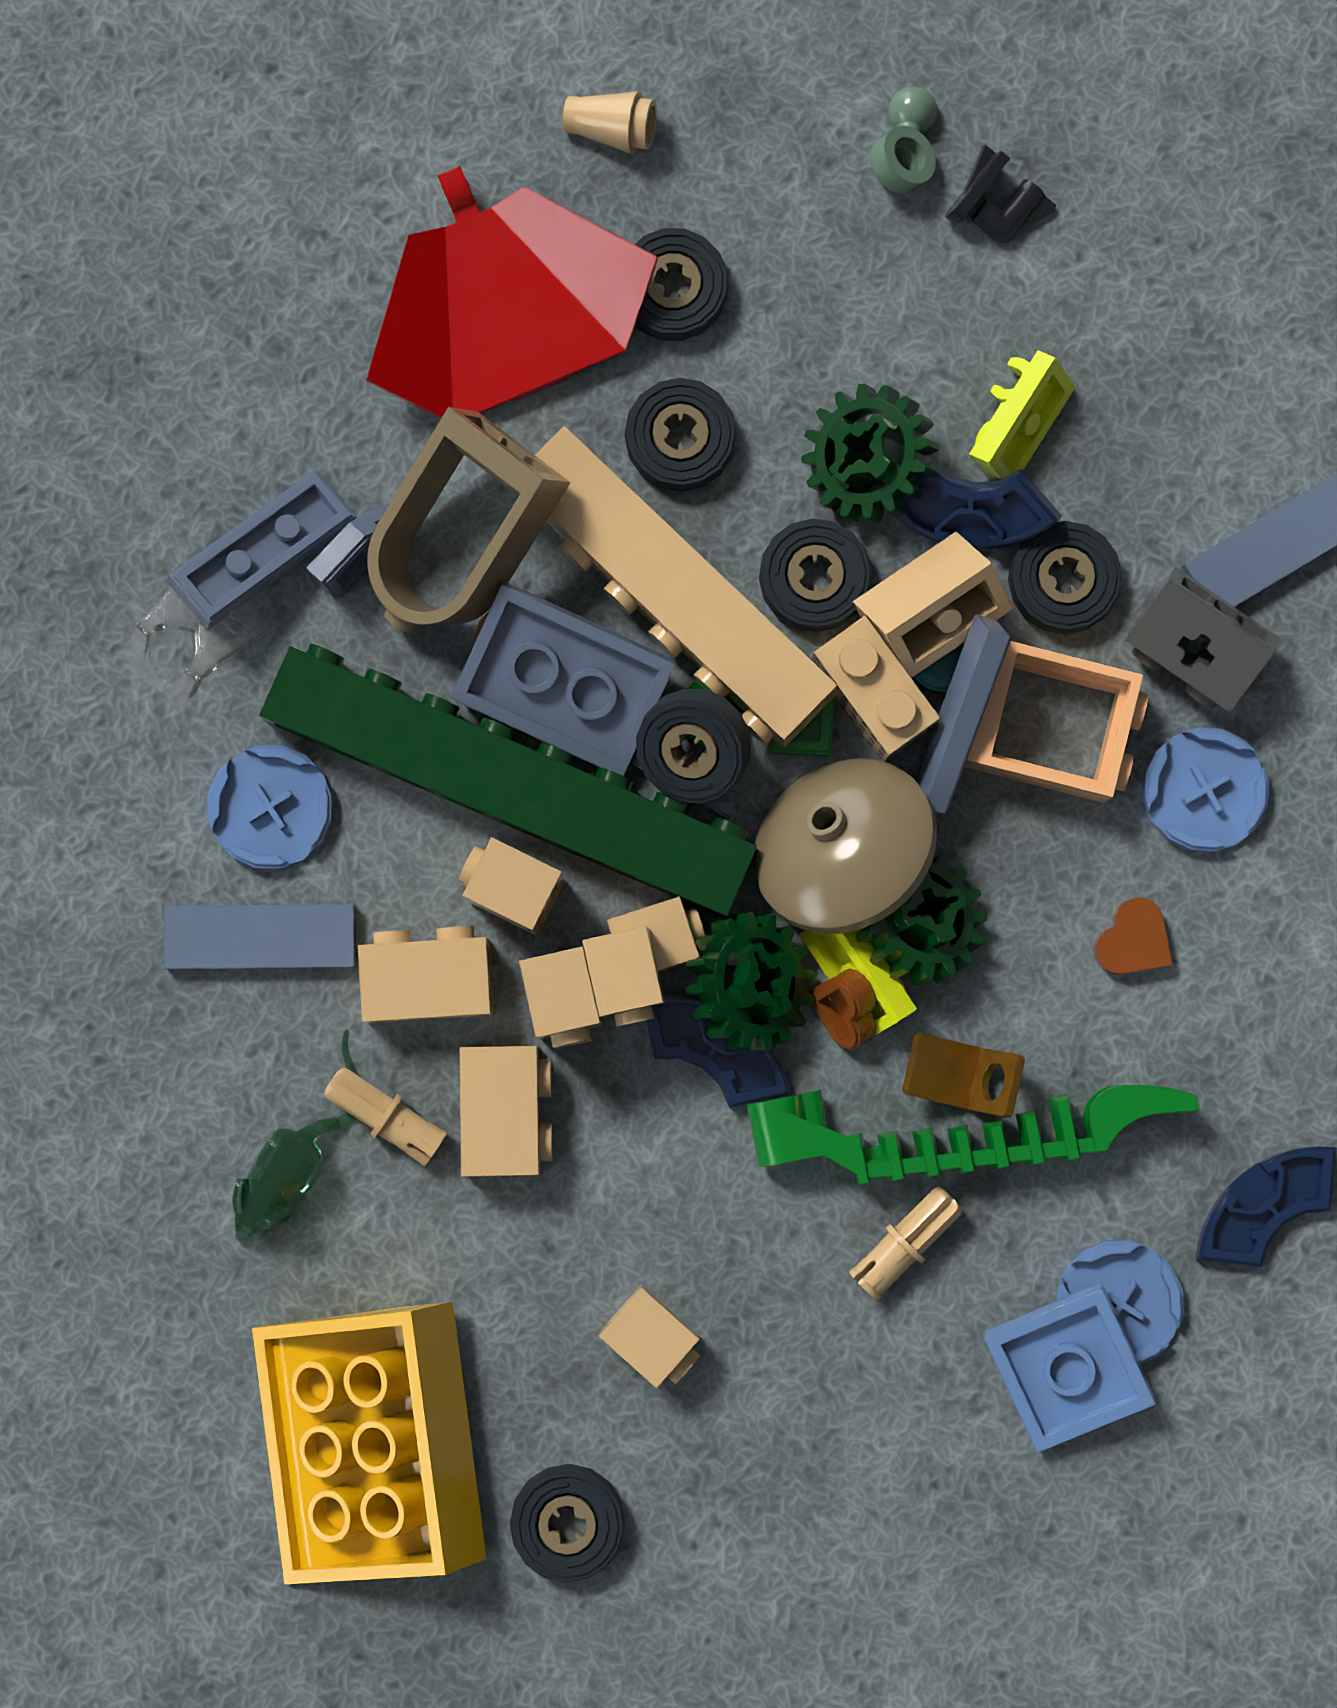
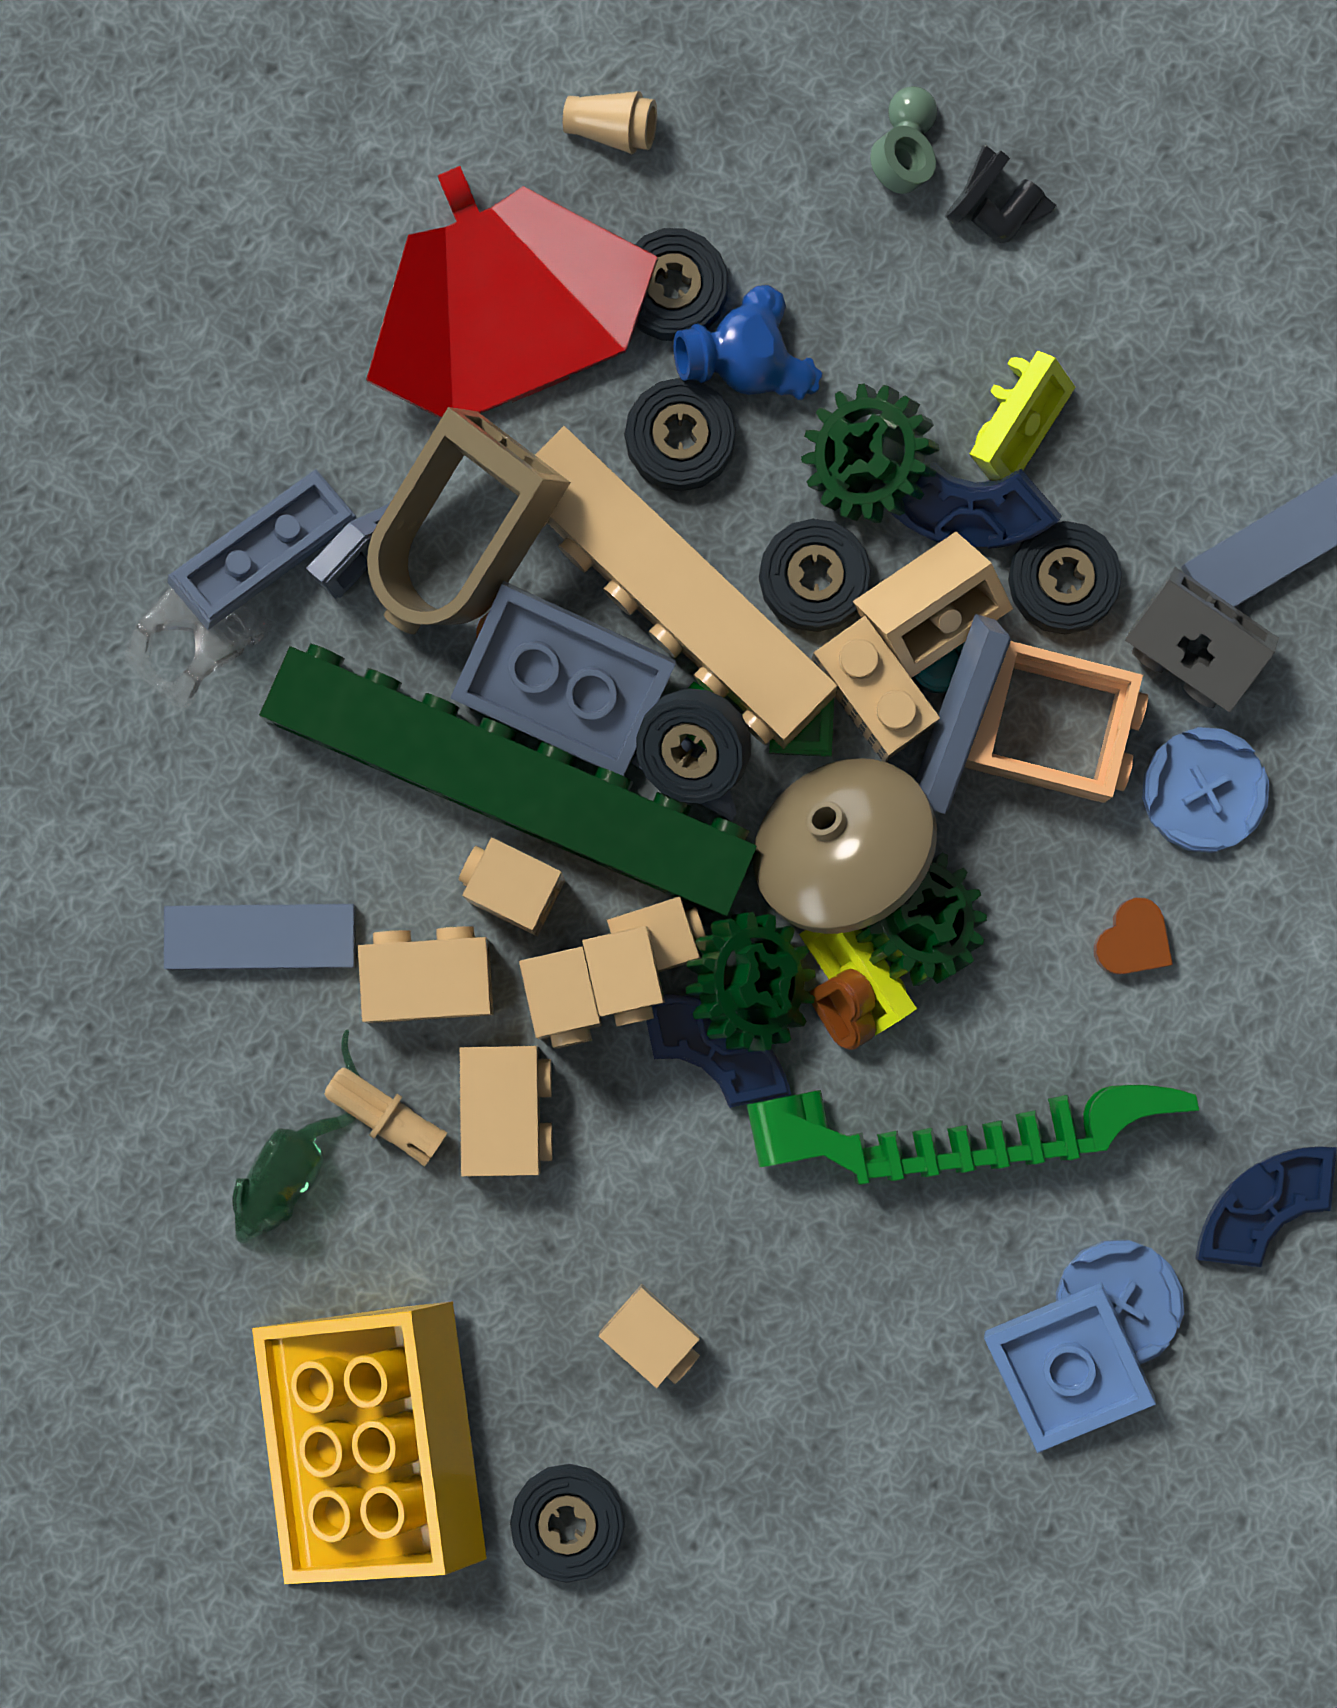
medium blue tile [207,745,333,869] -> none
tan axle [849,1187,962,1301] -> none
pearl gold bracket [902,1032,1025,1118] -> none
none -> blue animal [673,285,822,401]

